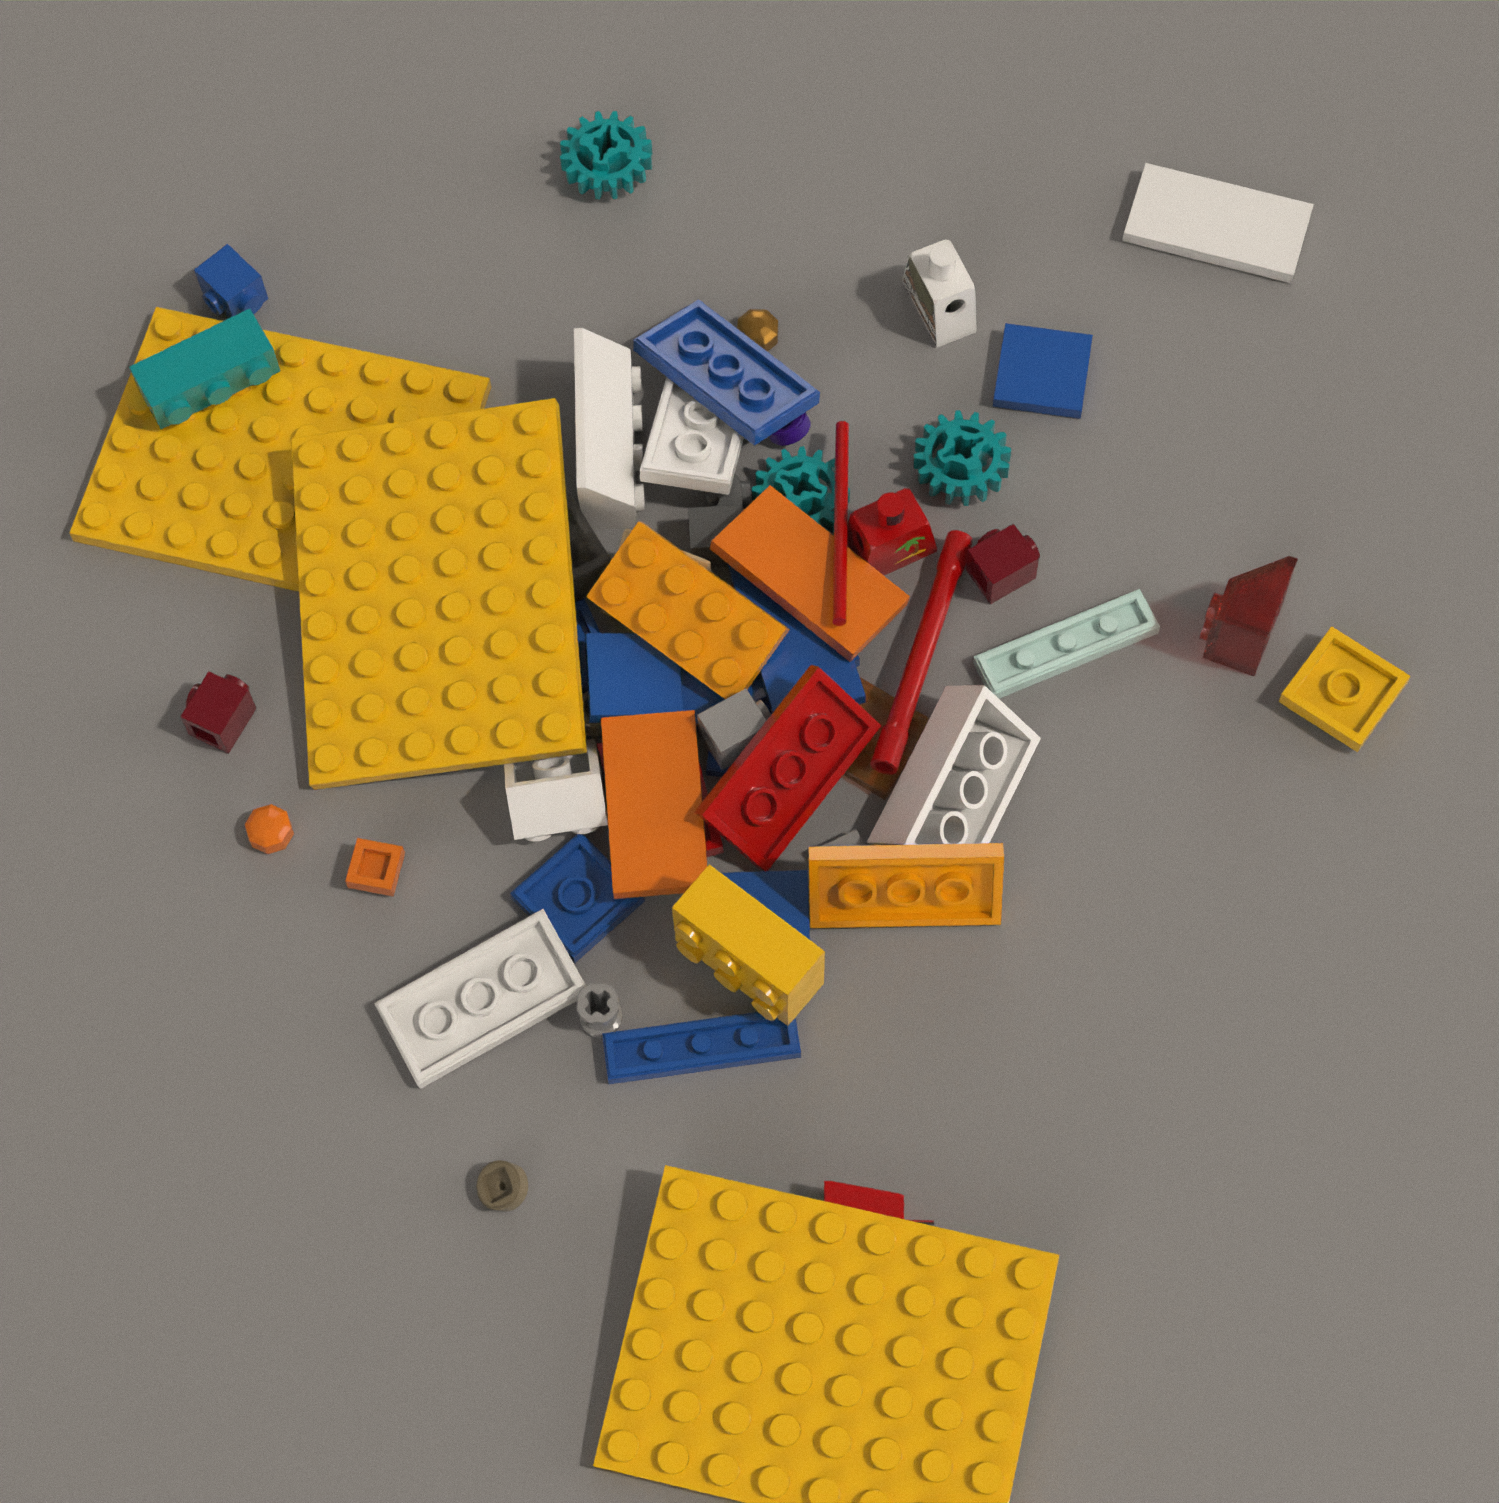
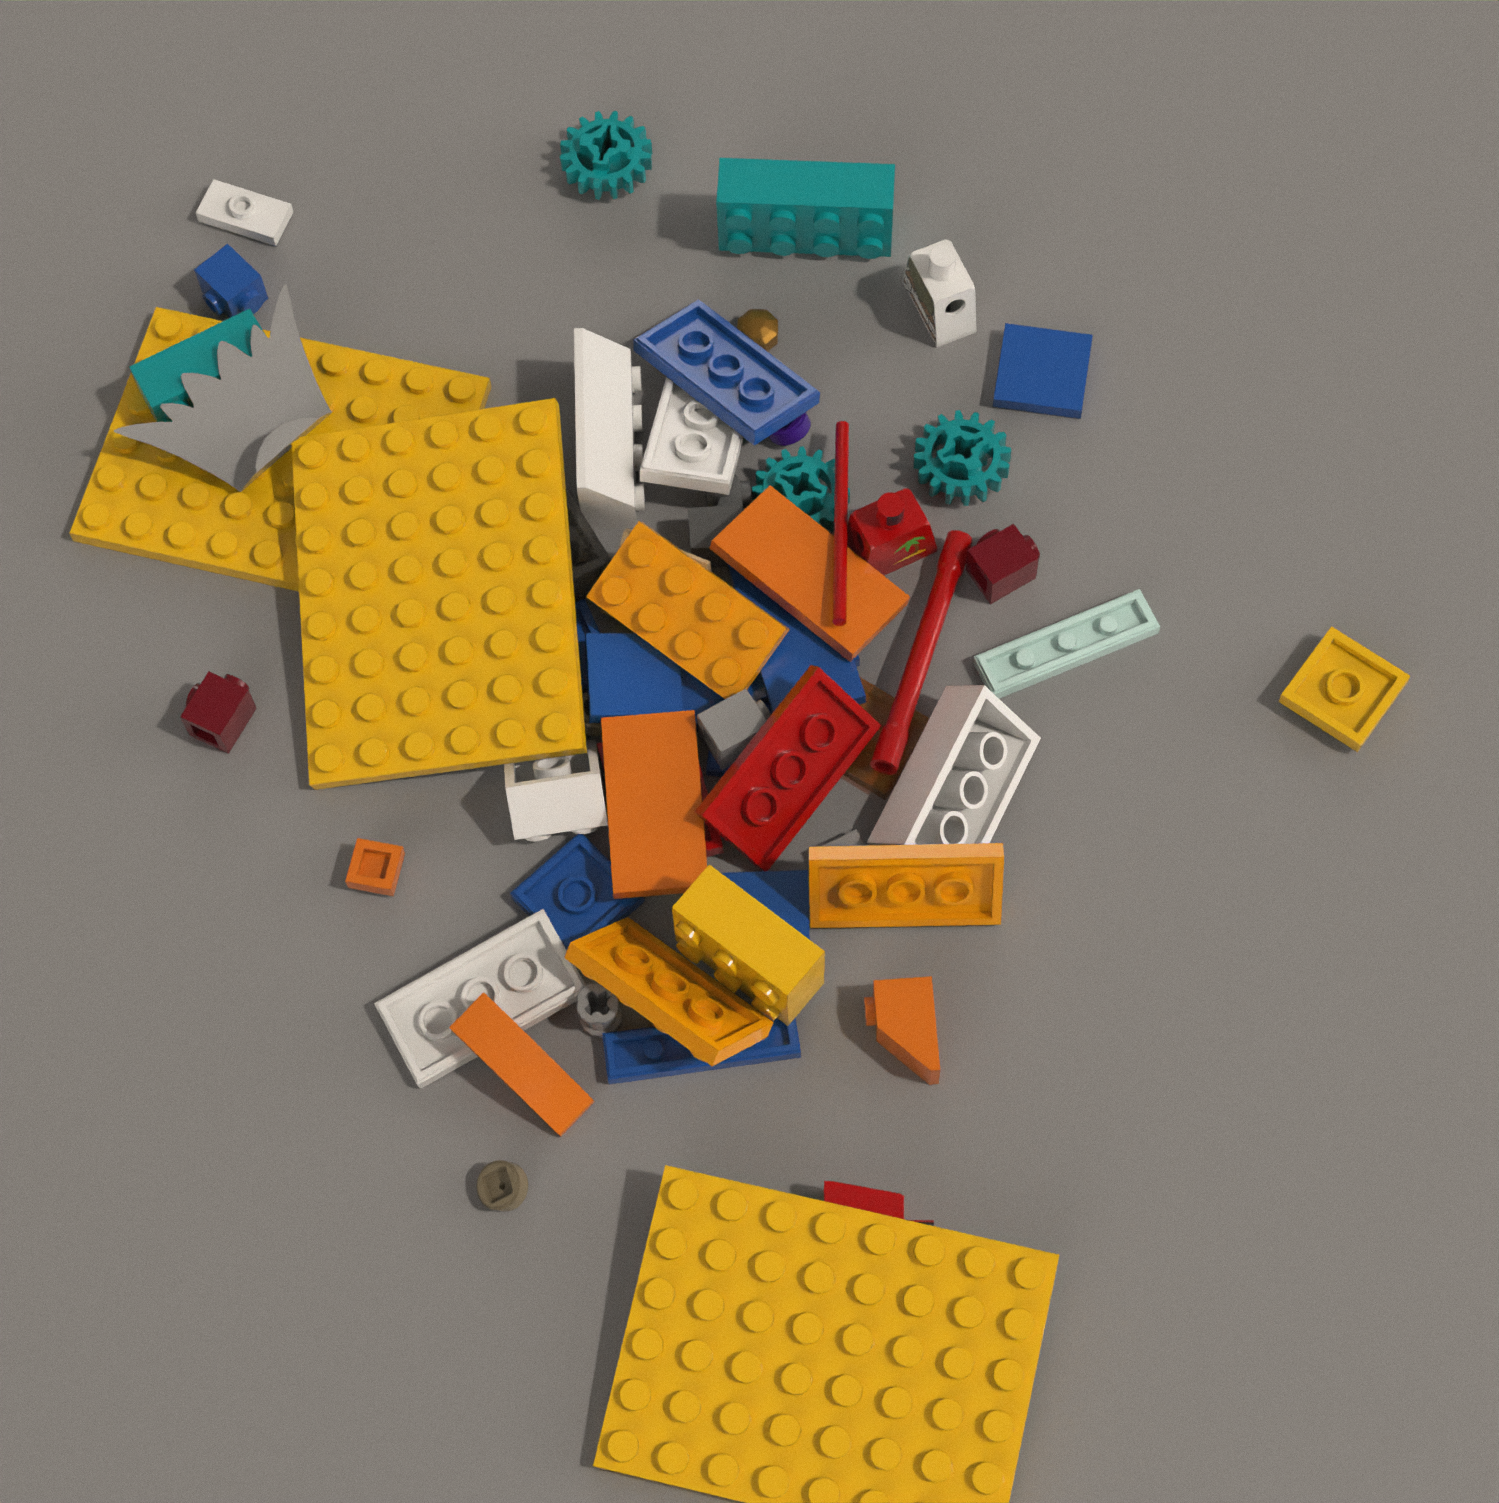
orange tile [245,804,294,854] -> none
white tile [1122,163,1314,284] -> none
clear red slope [1199,556,1298,677] -> none
none -> light grey piece [114,283,332,492]
none -> white plate [196,179,293,246]
none -> orange slope [449,992,595,1137]
none -> light orange plate [564,917,774,1066]
none -> teal brick [716,158,895,259]
none -> orange slope [864,976,940,1085]

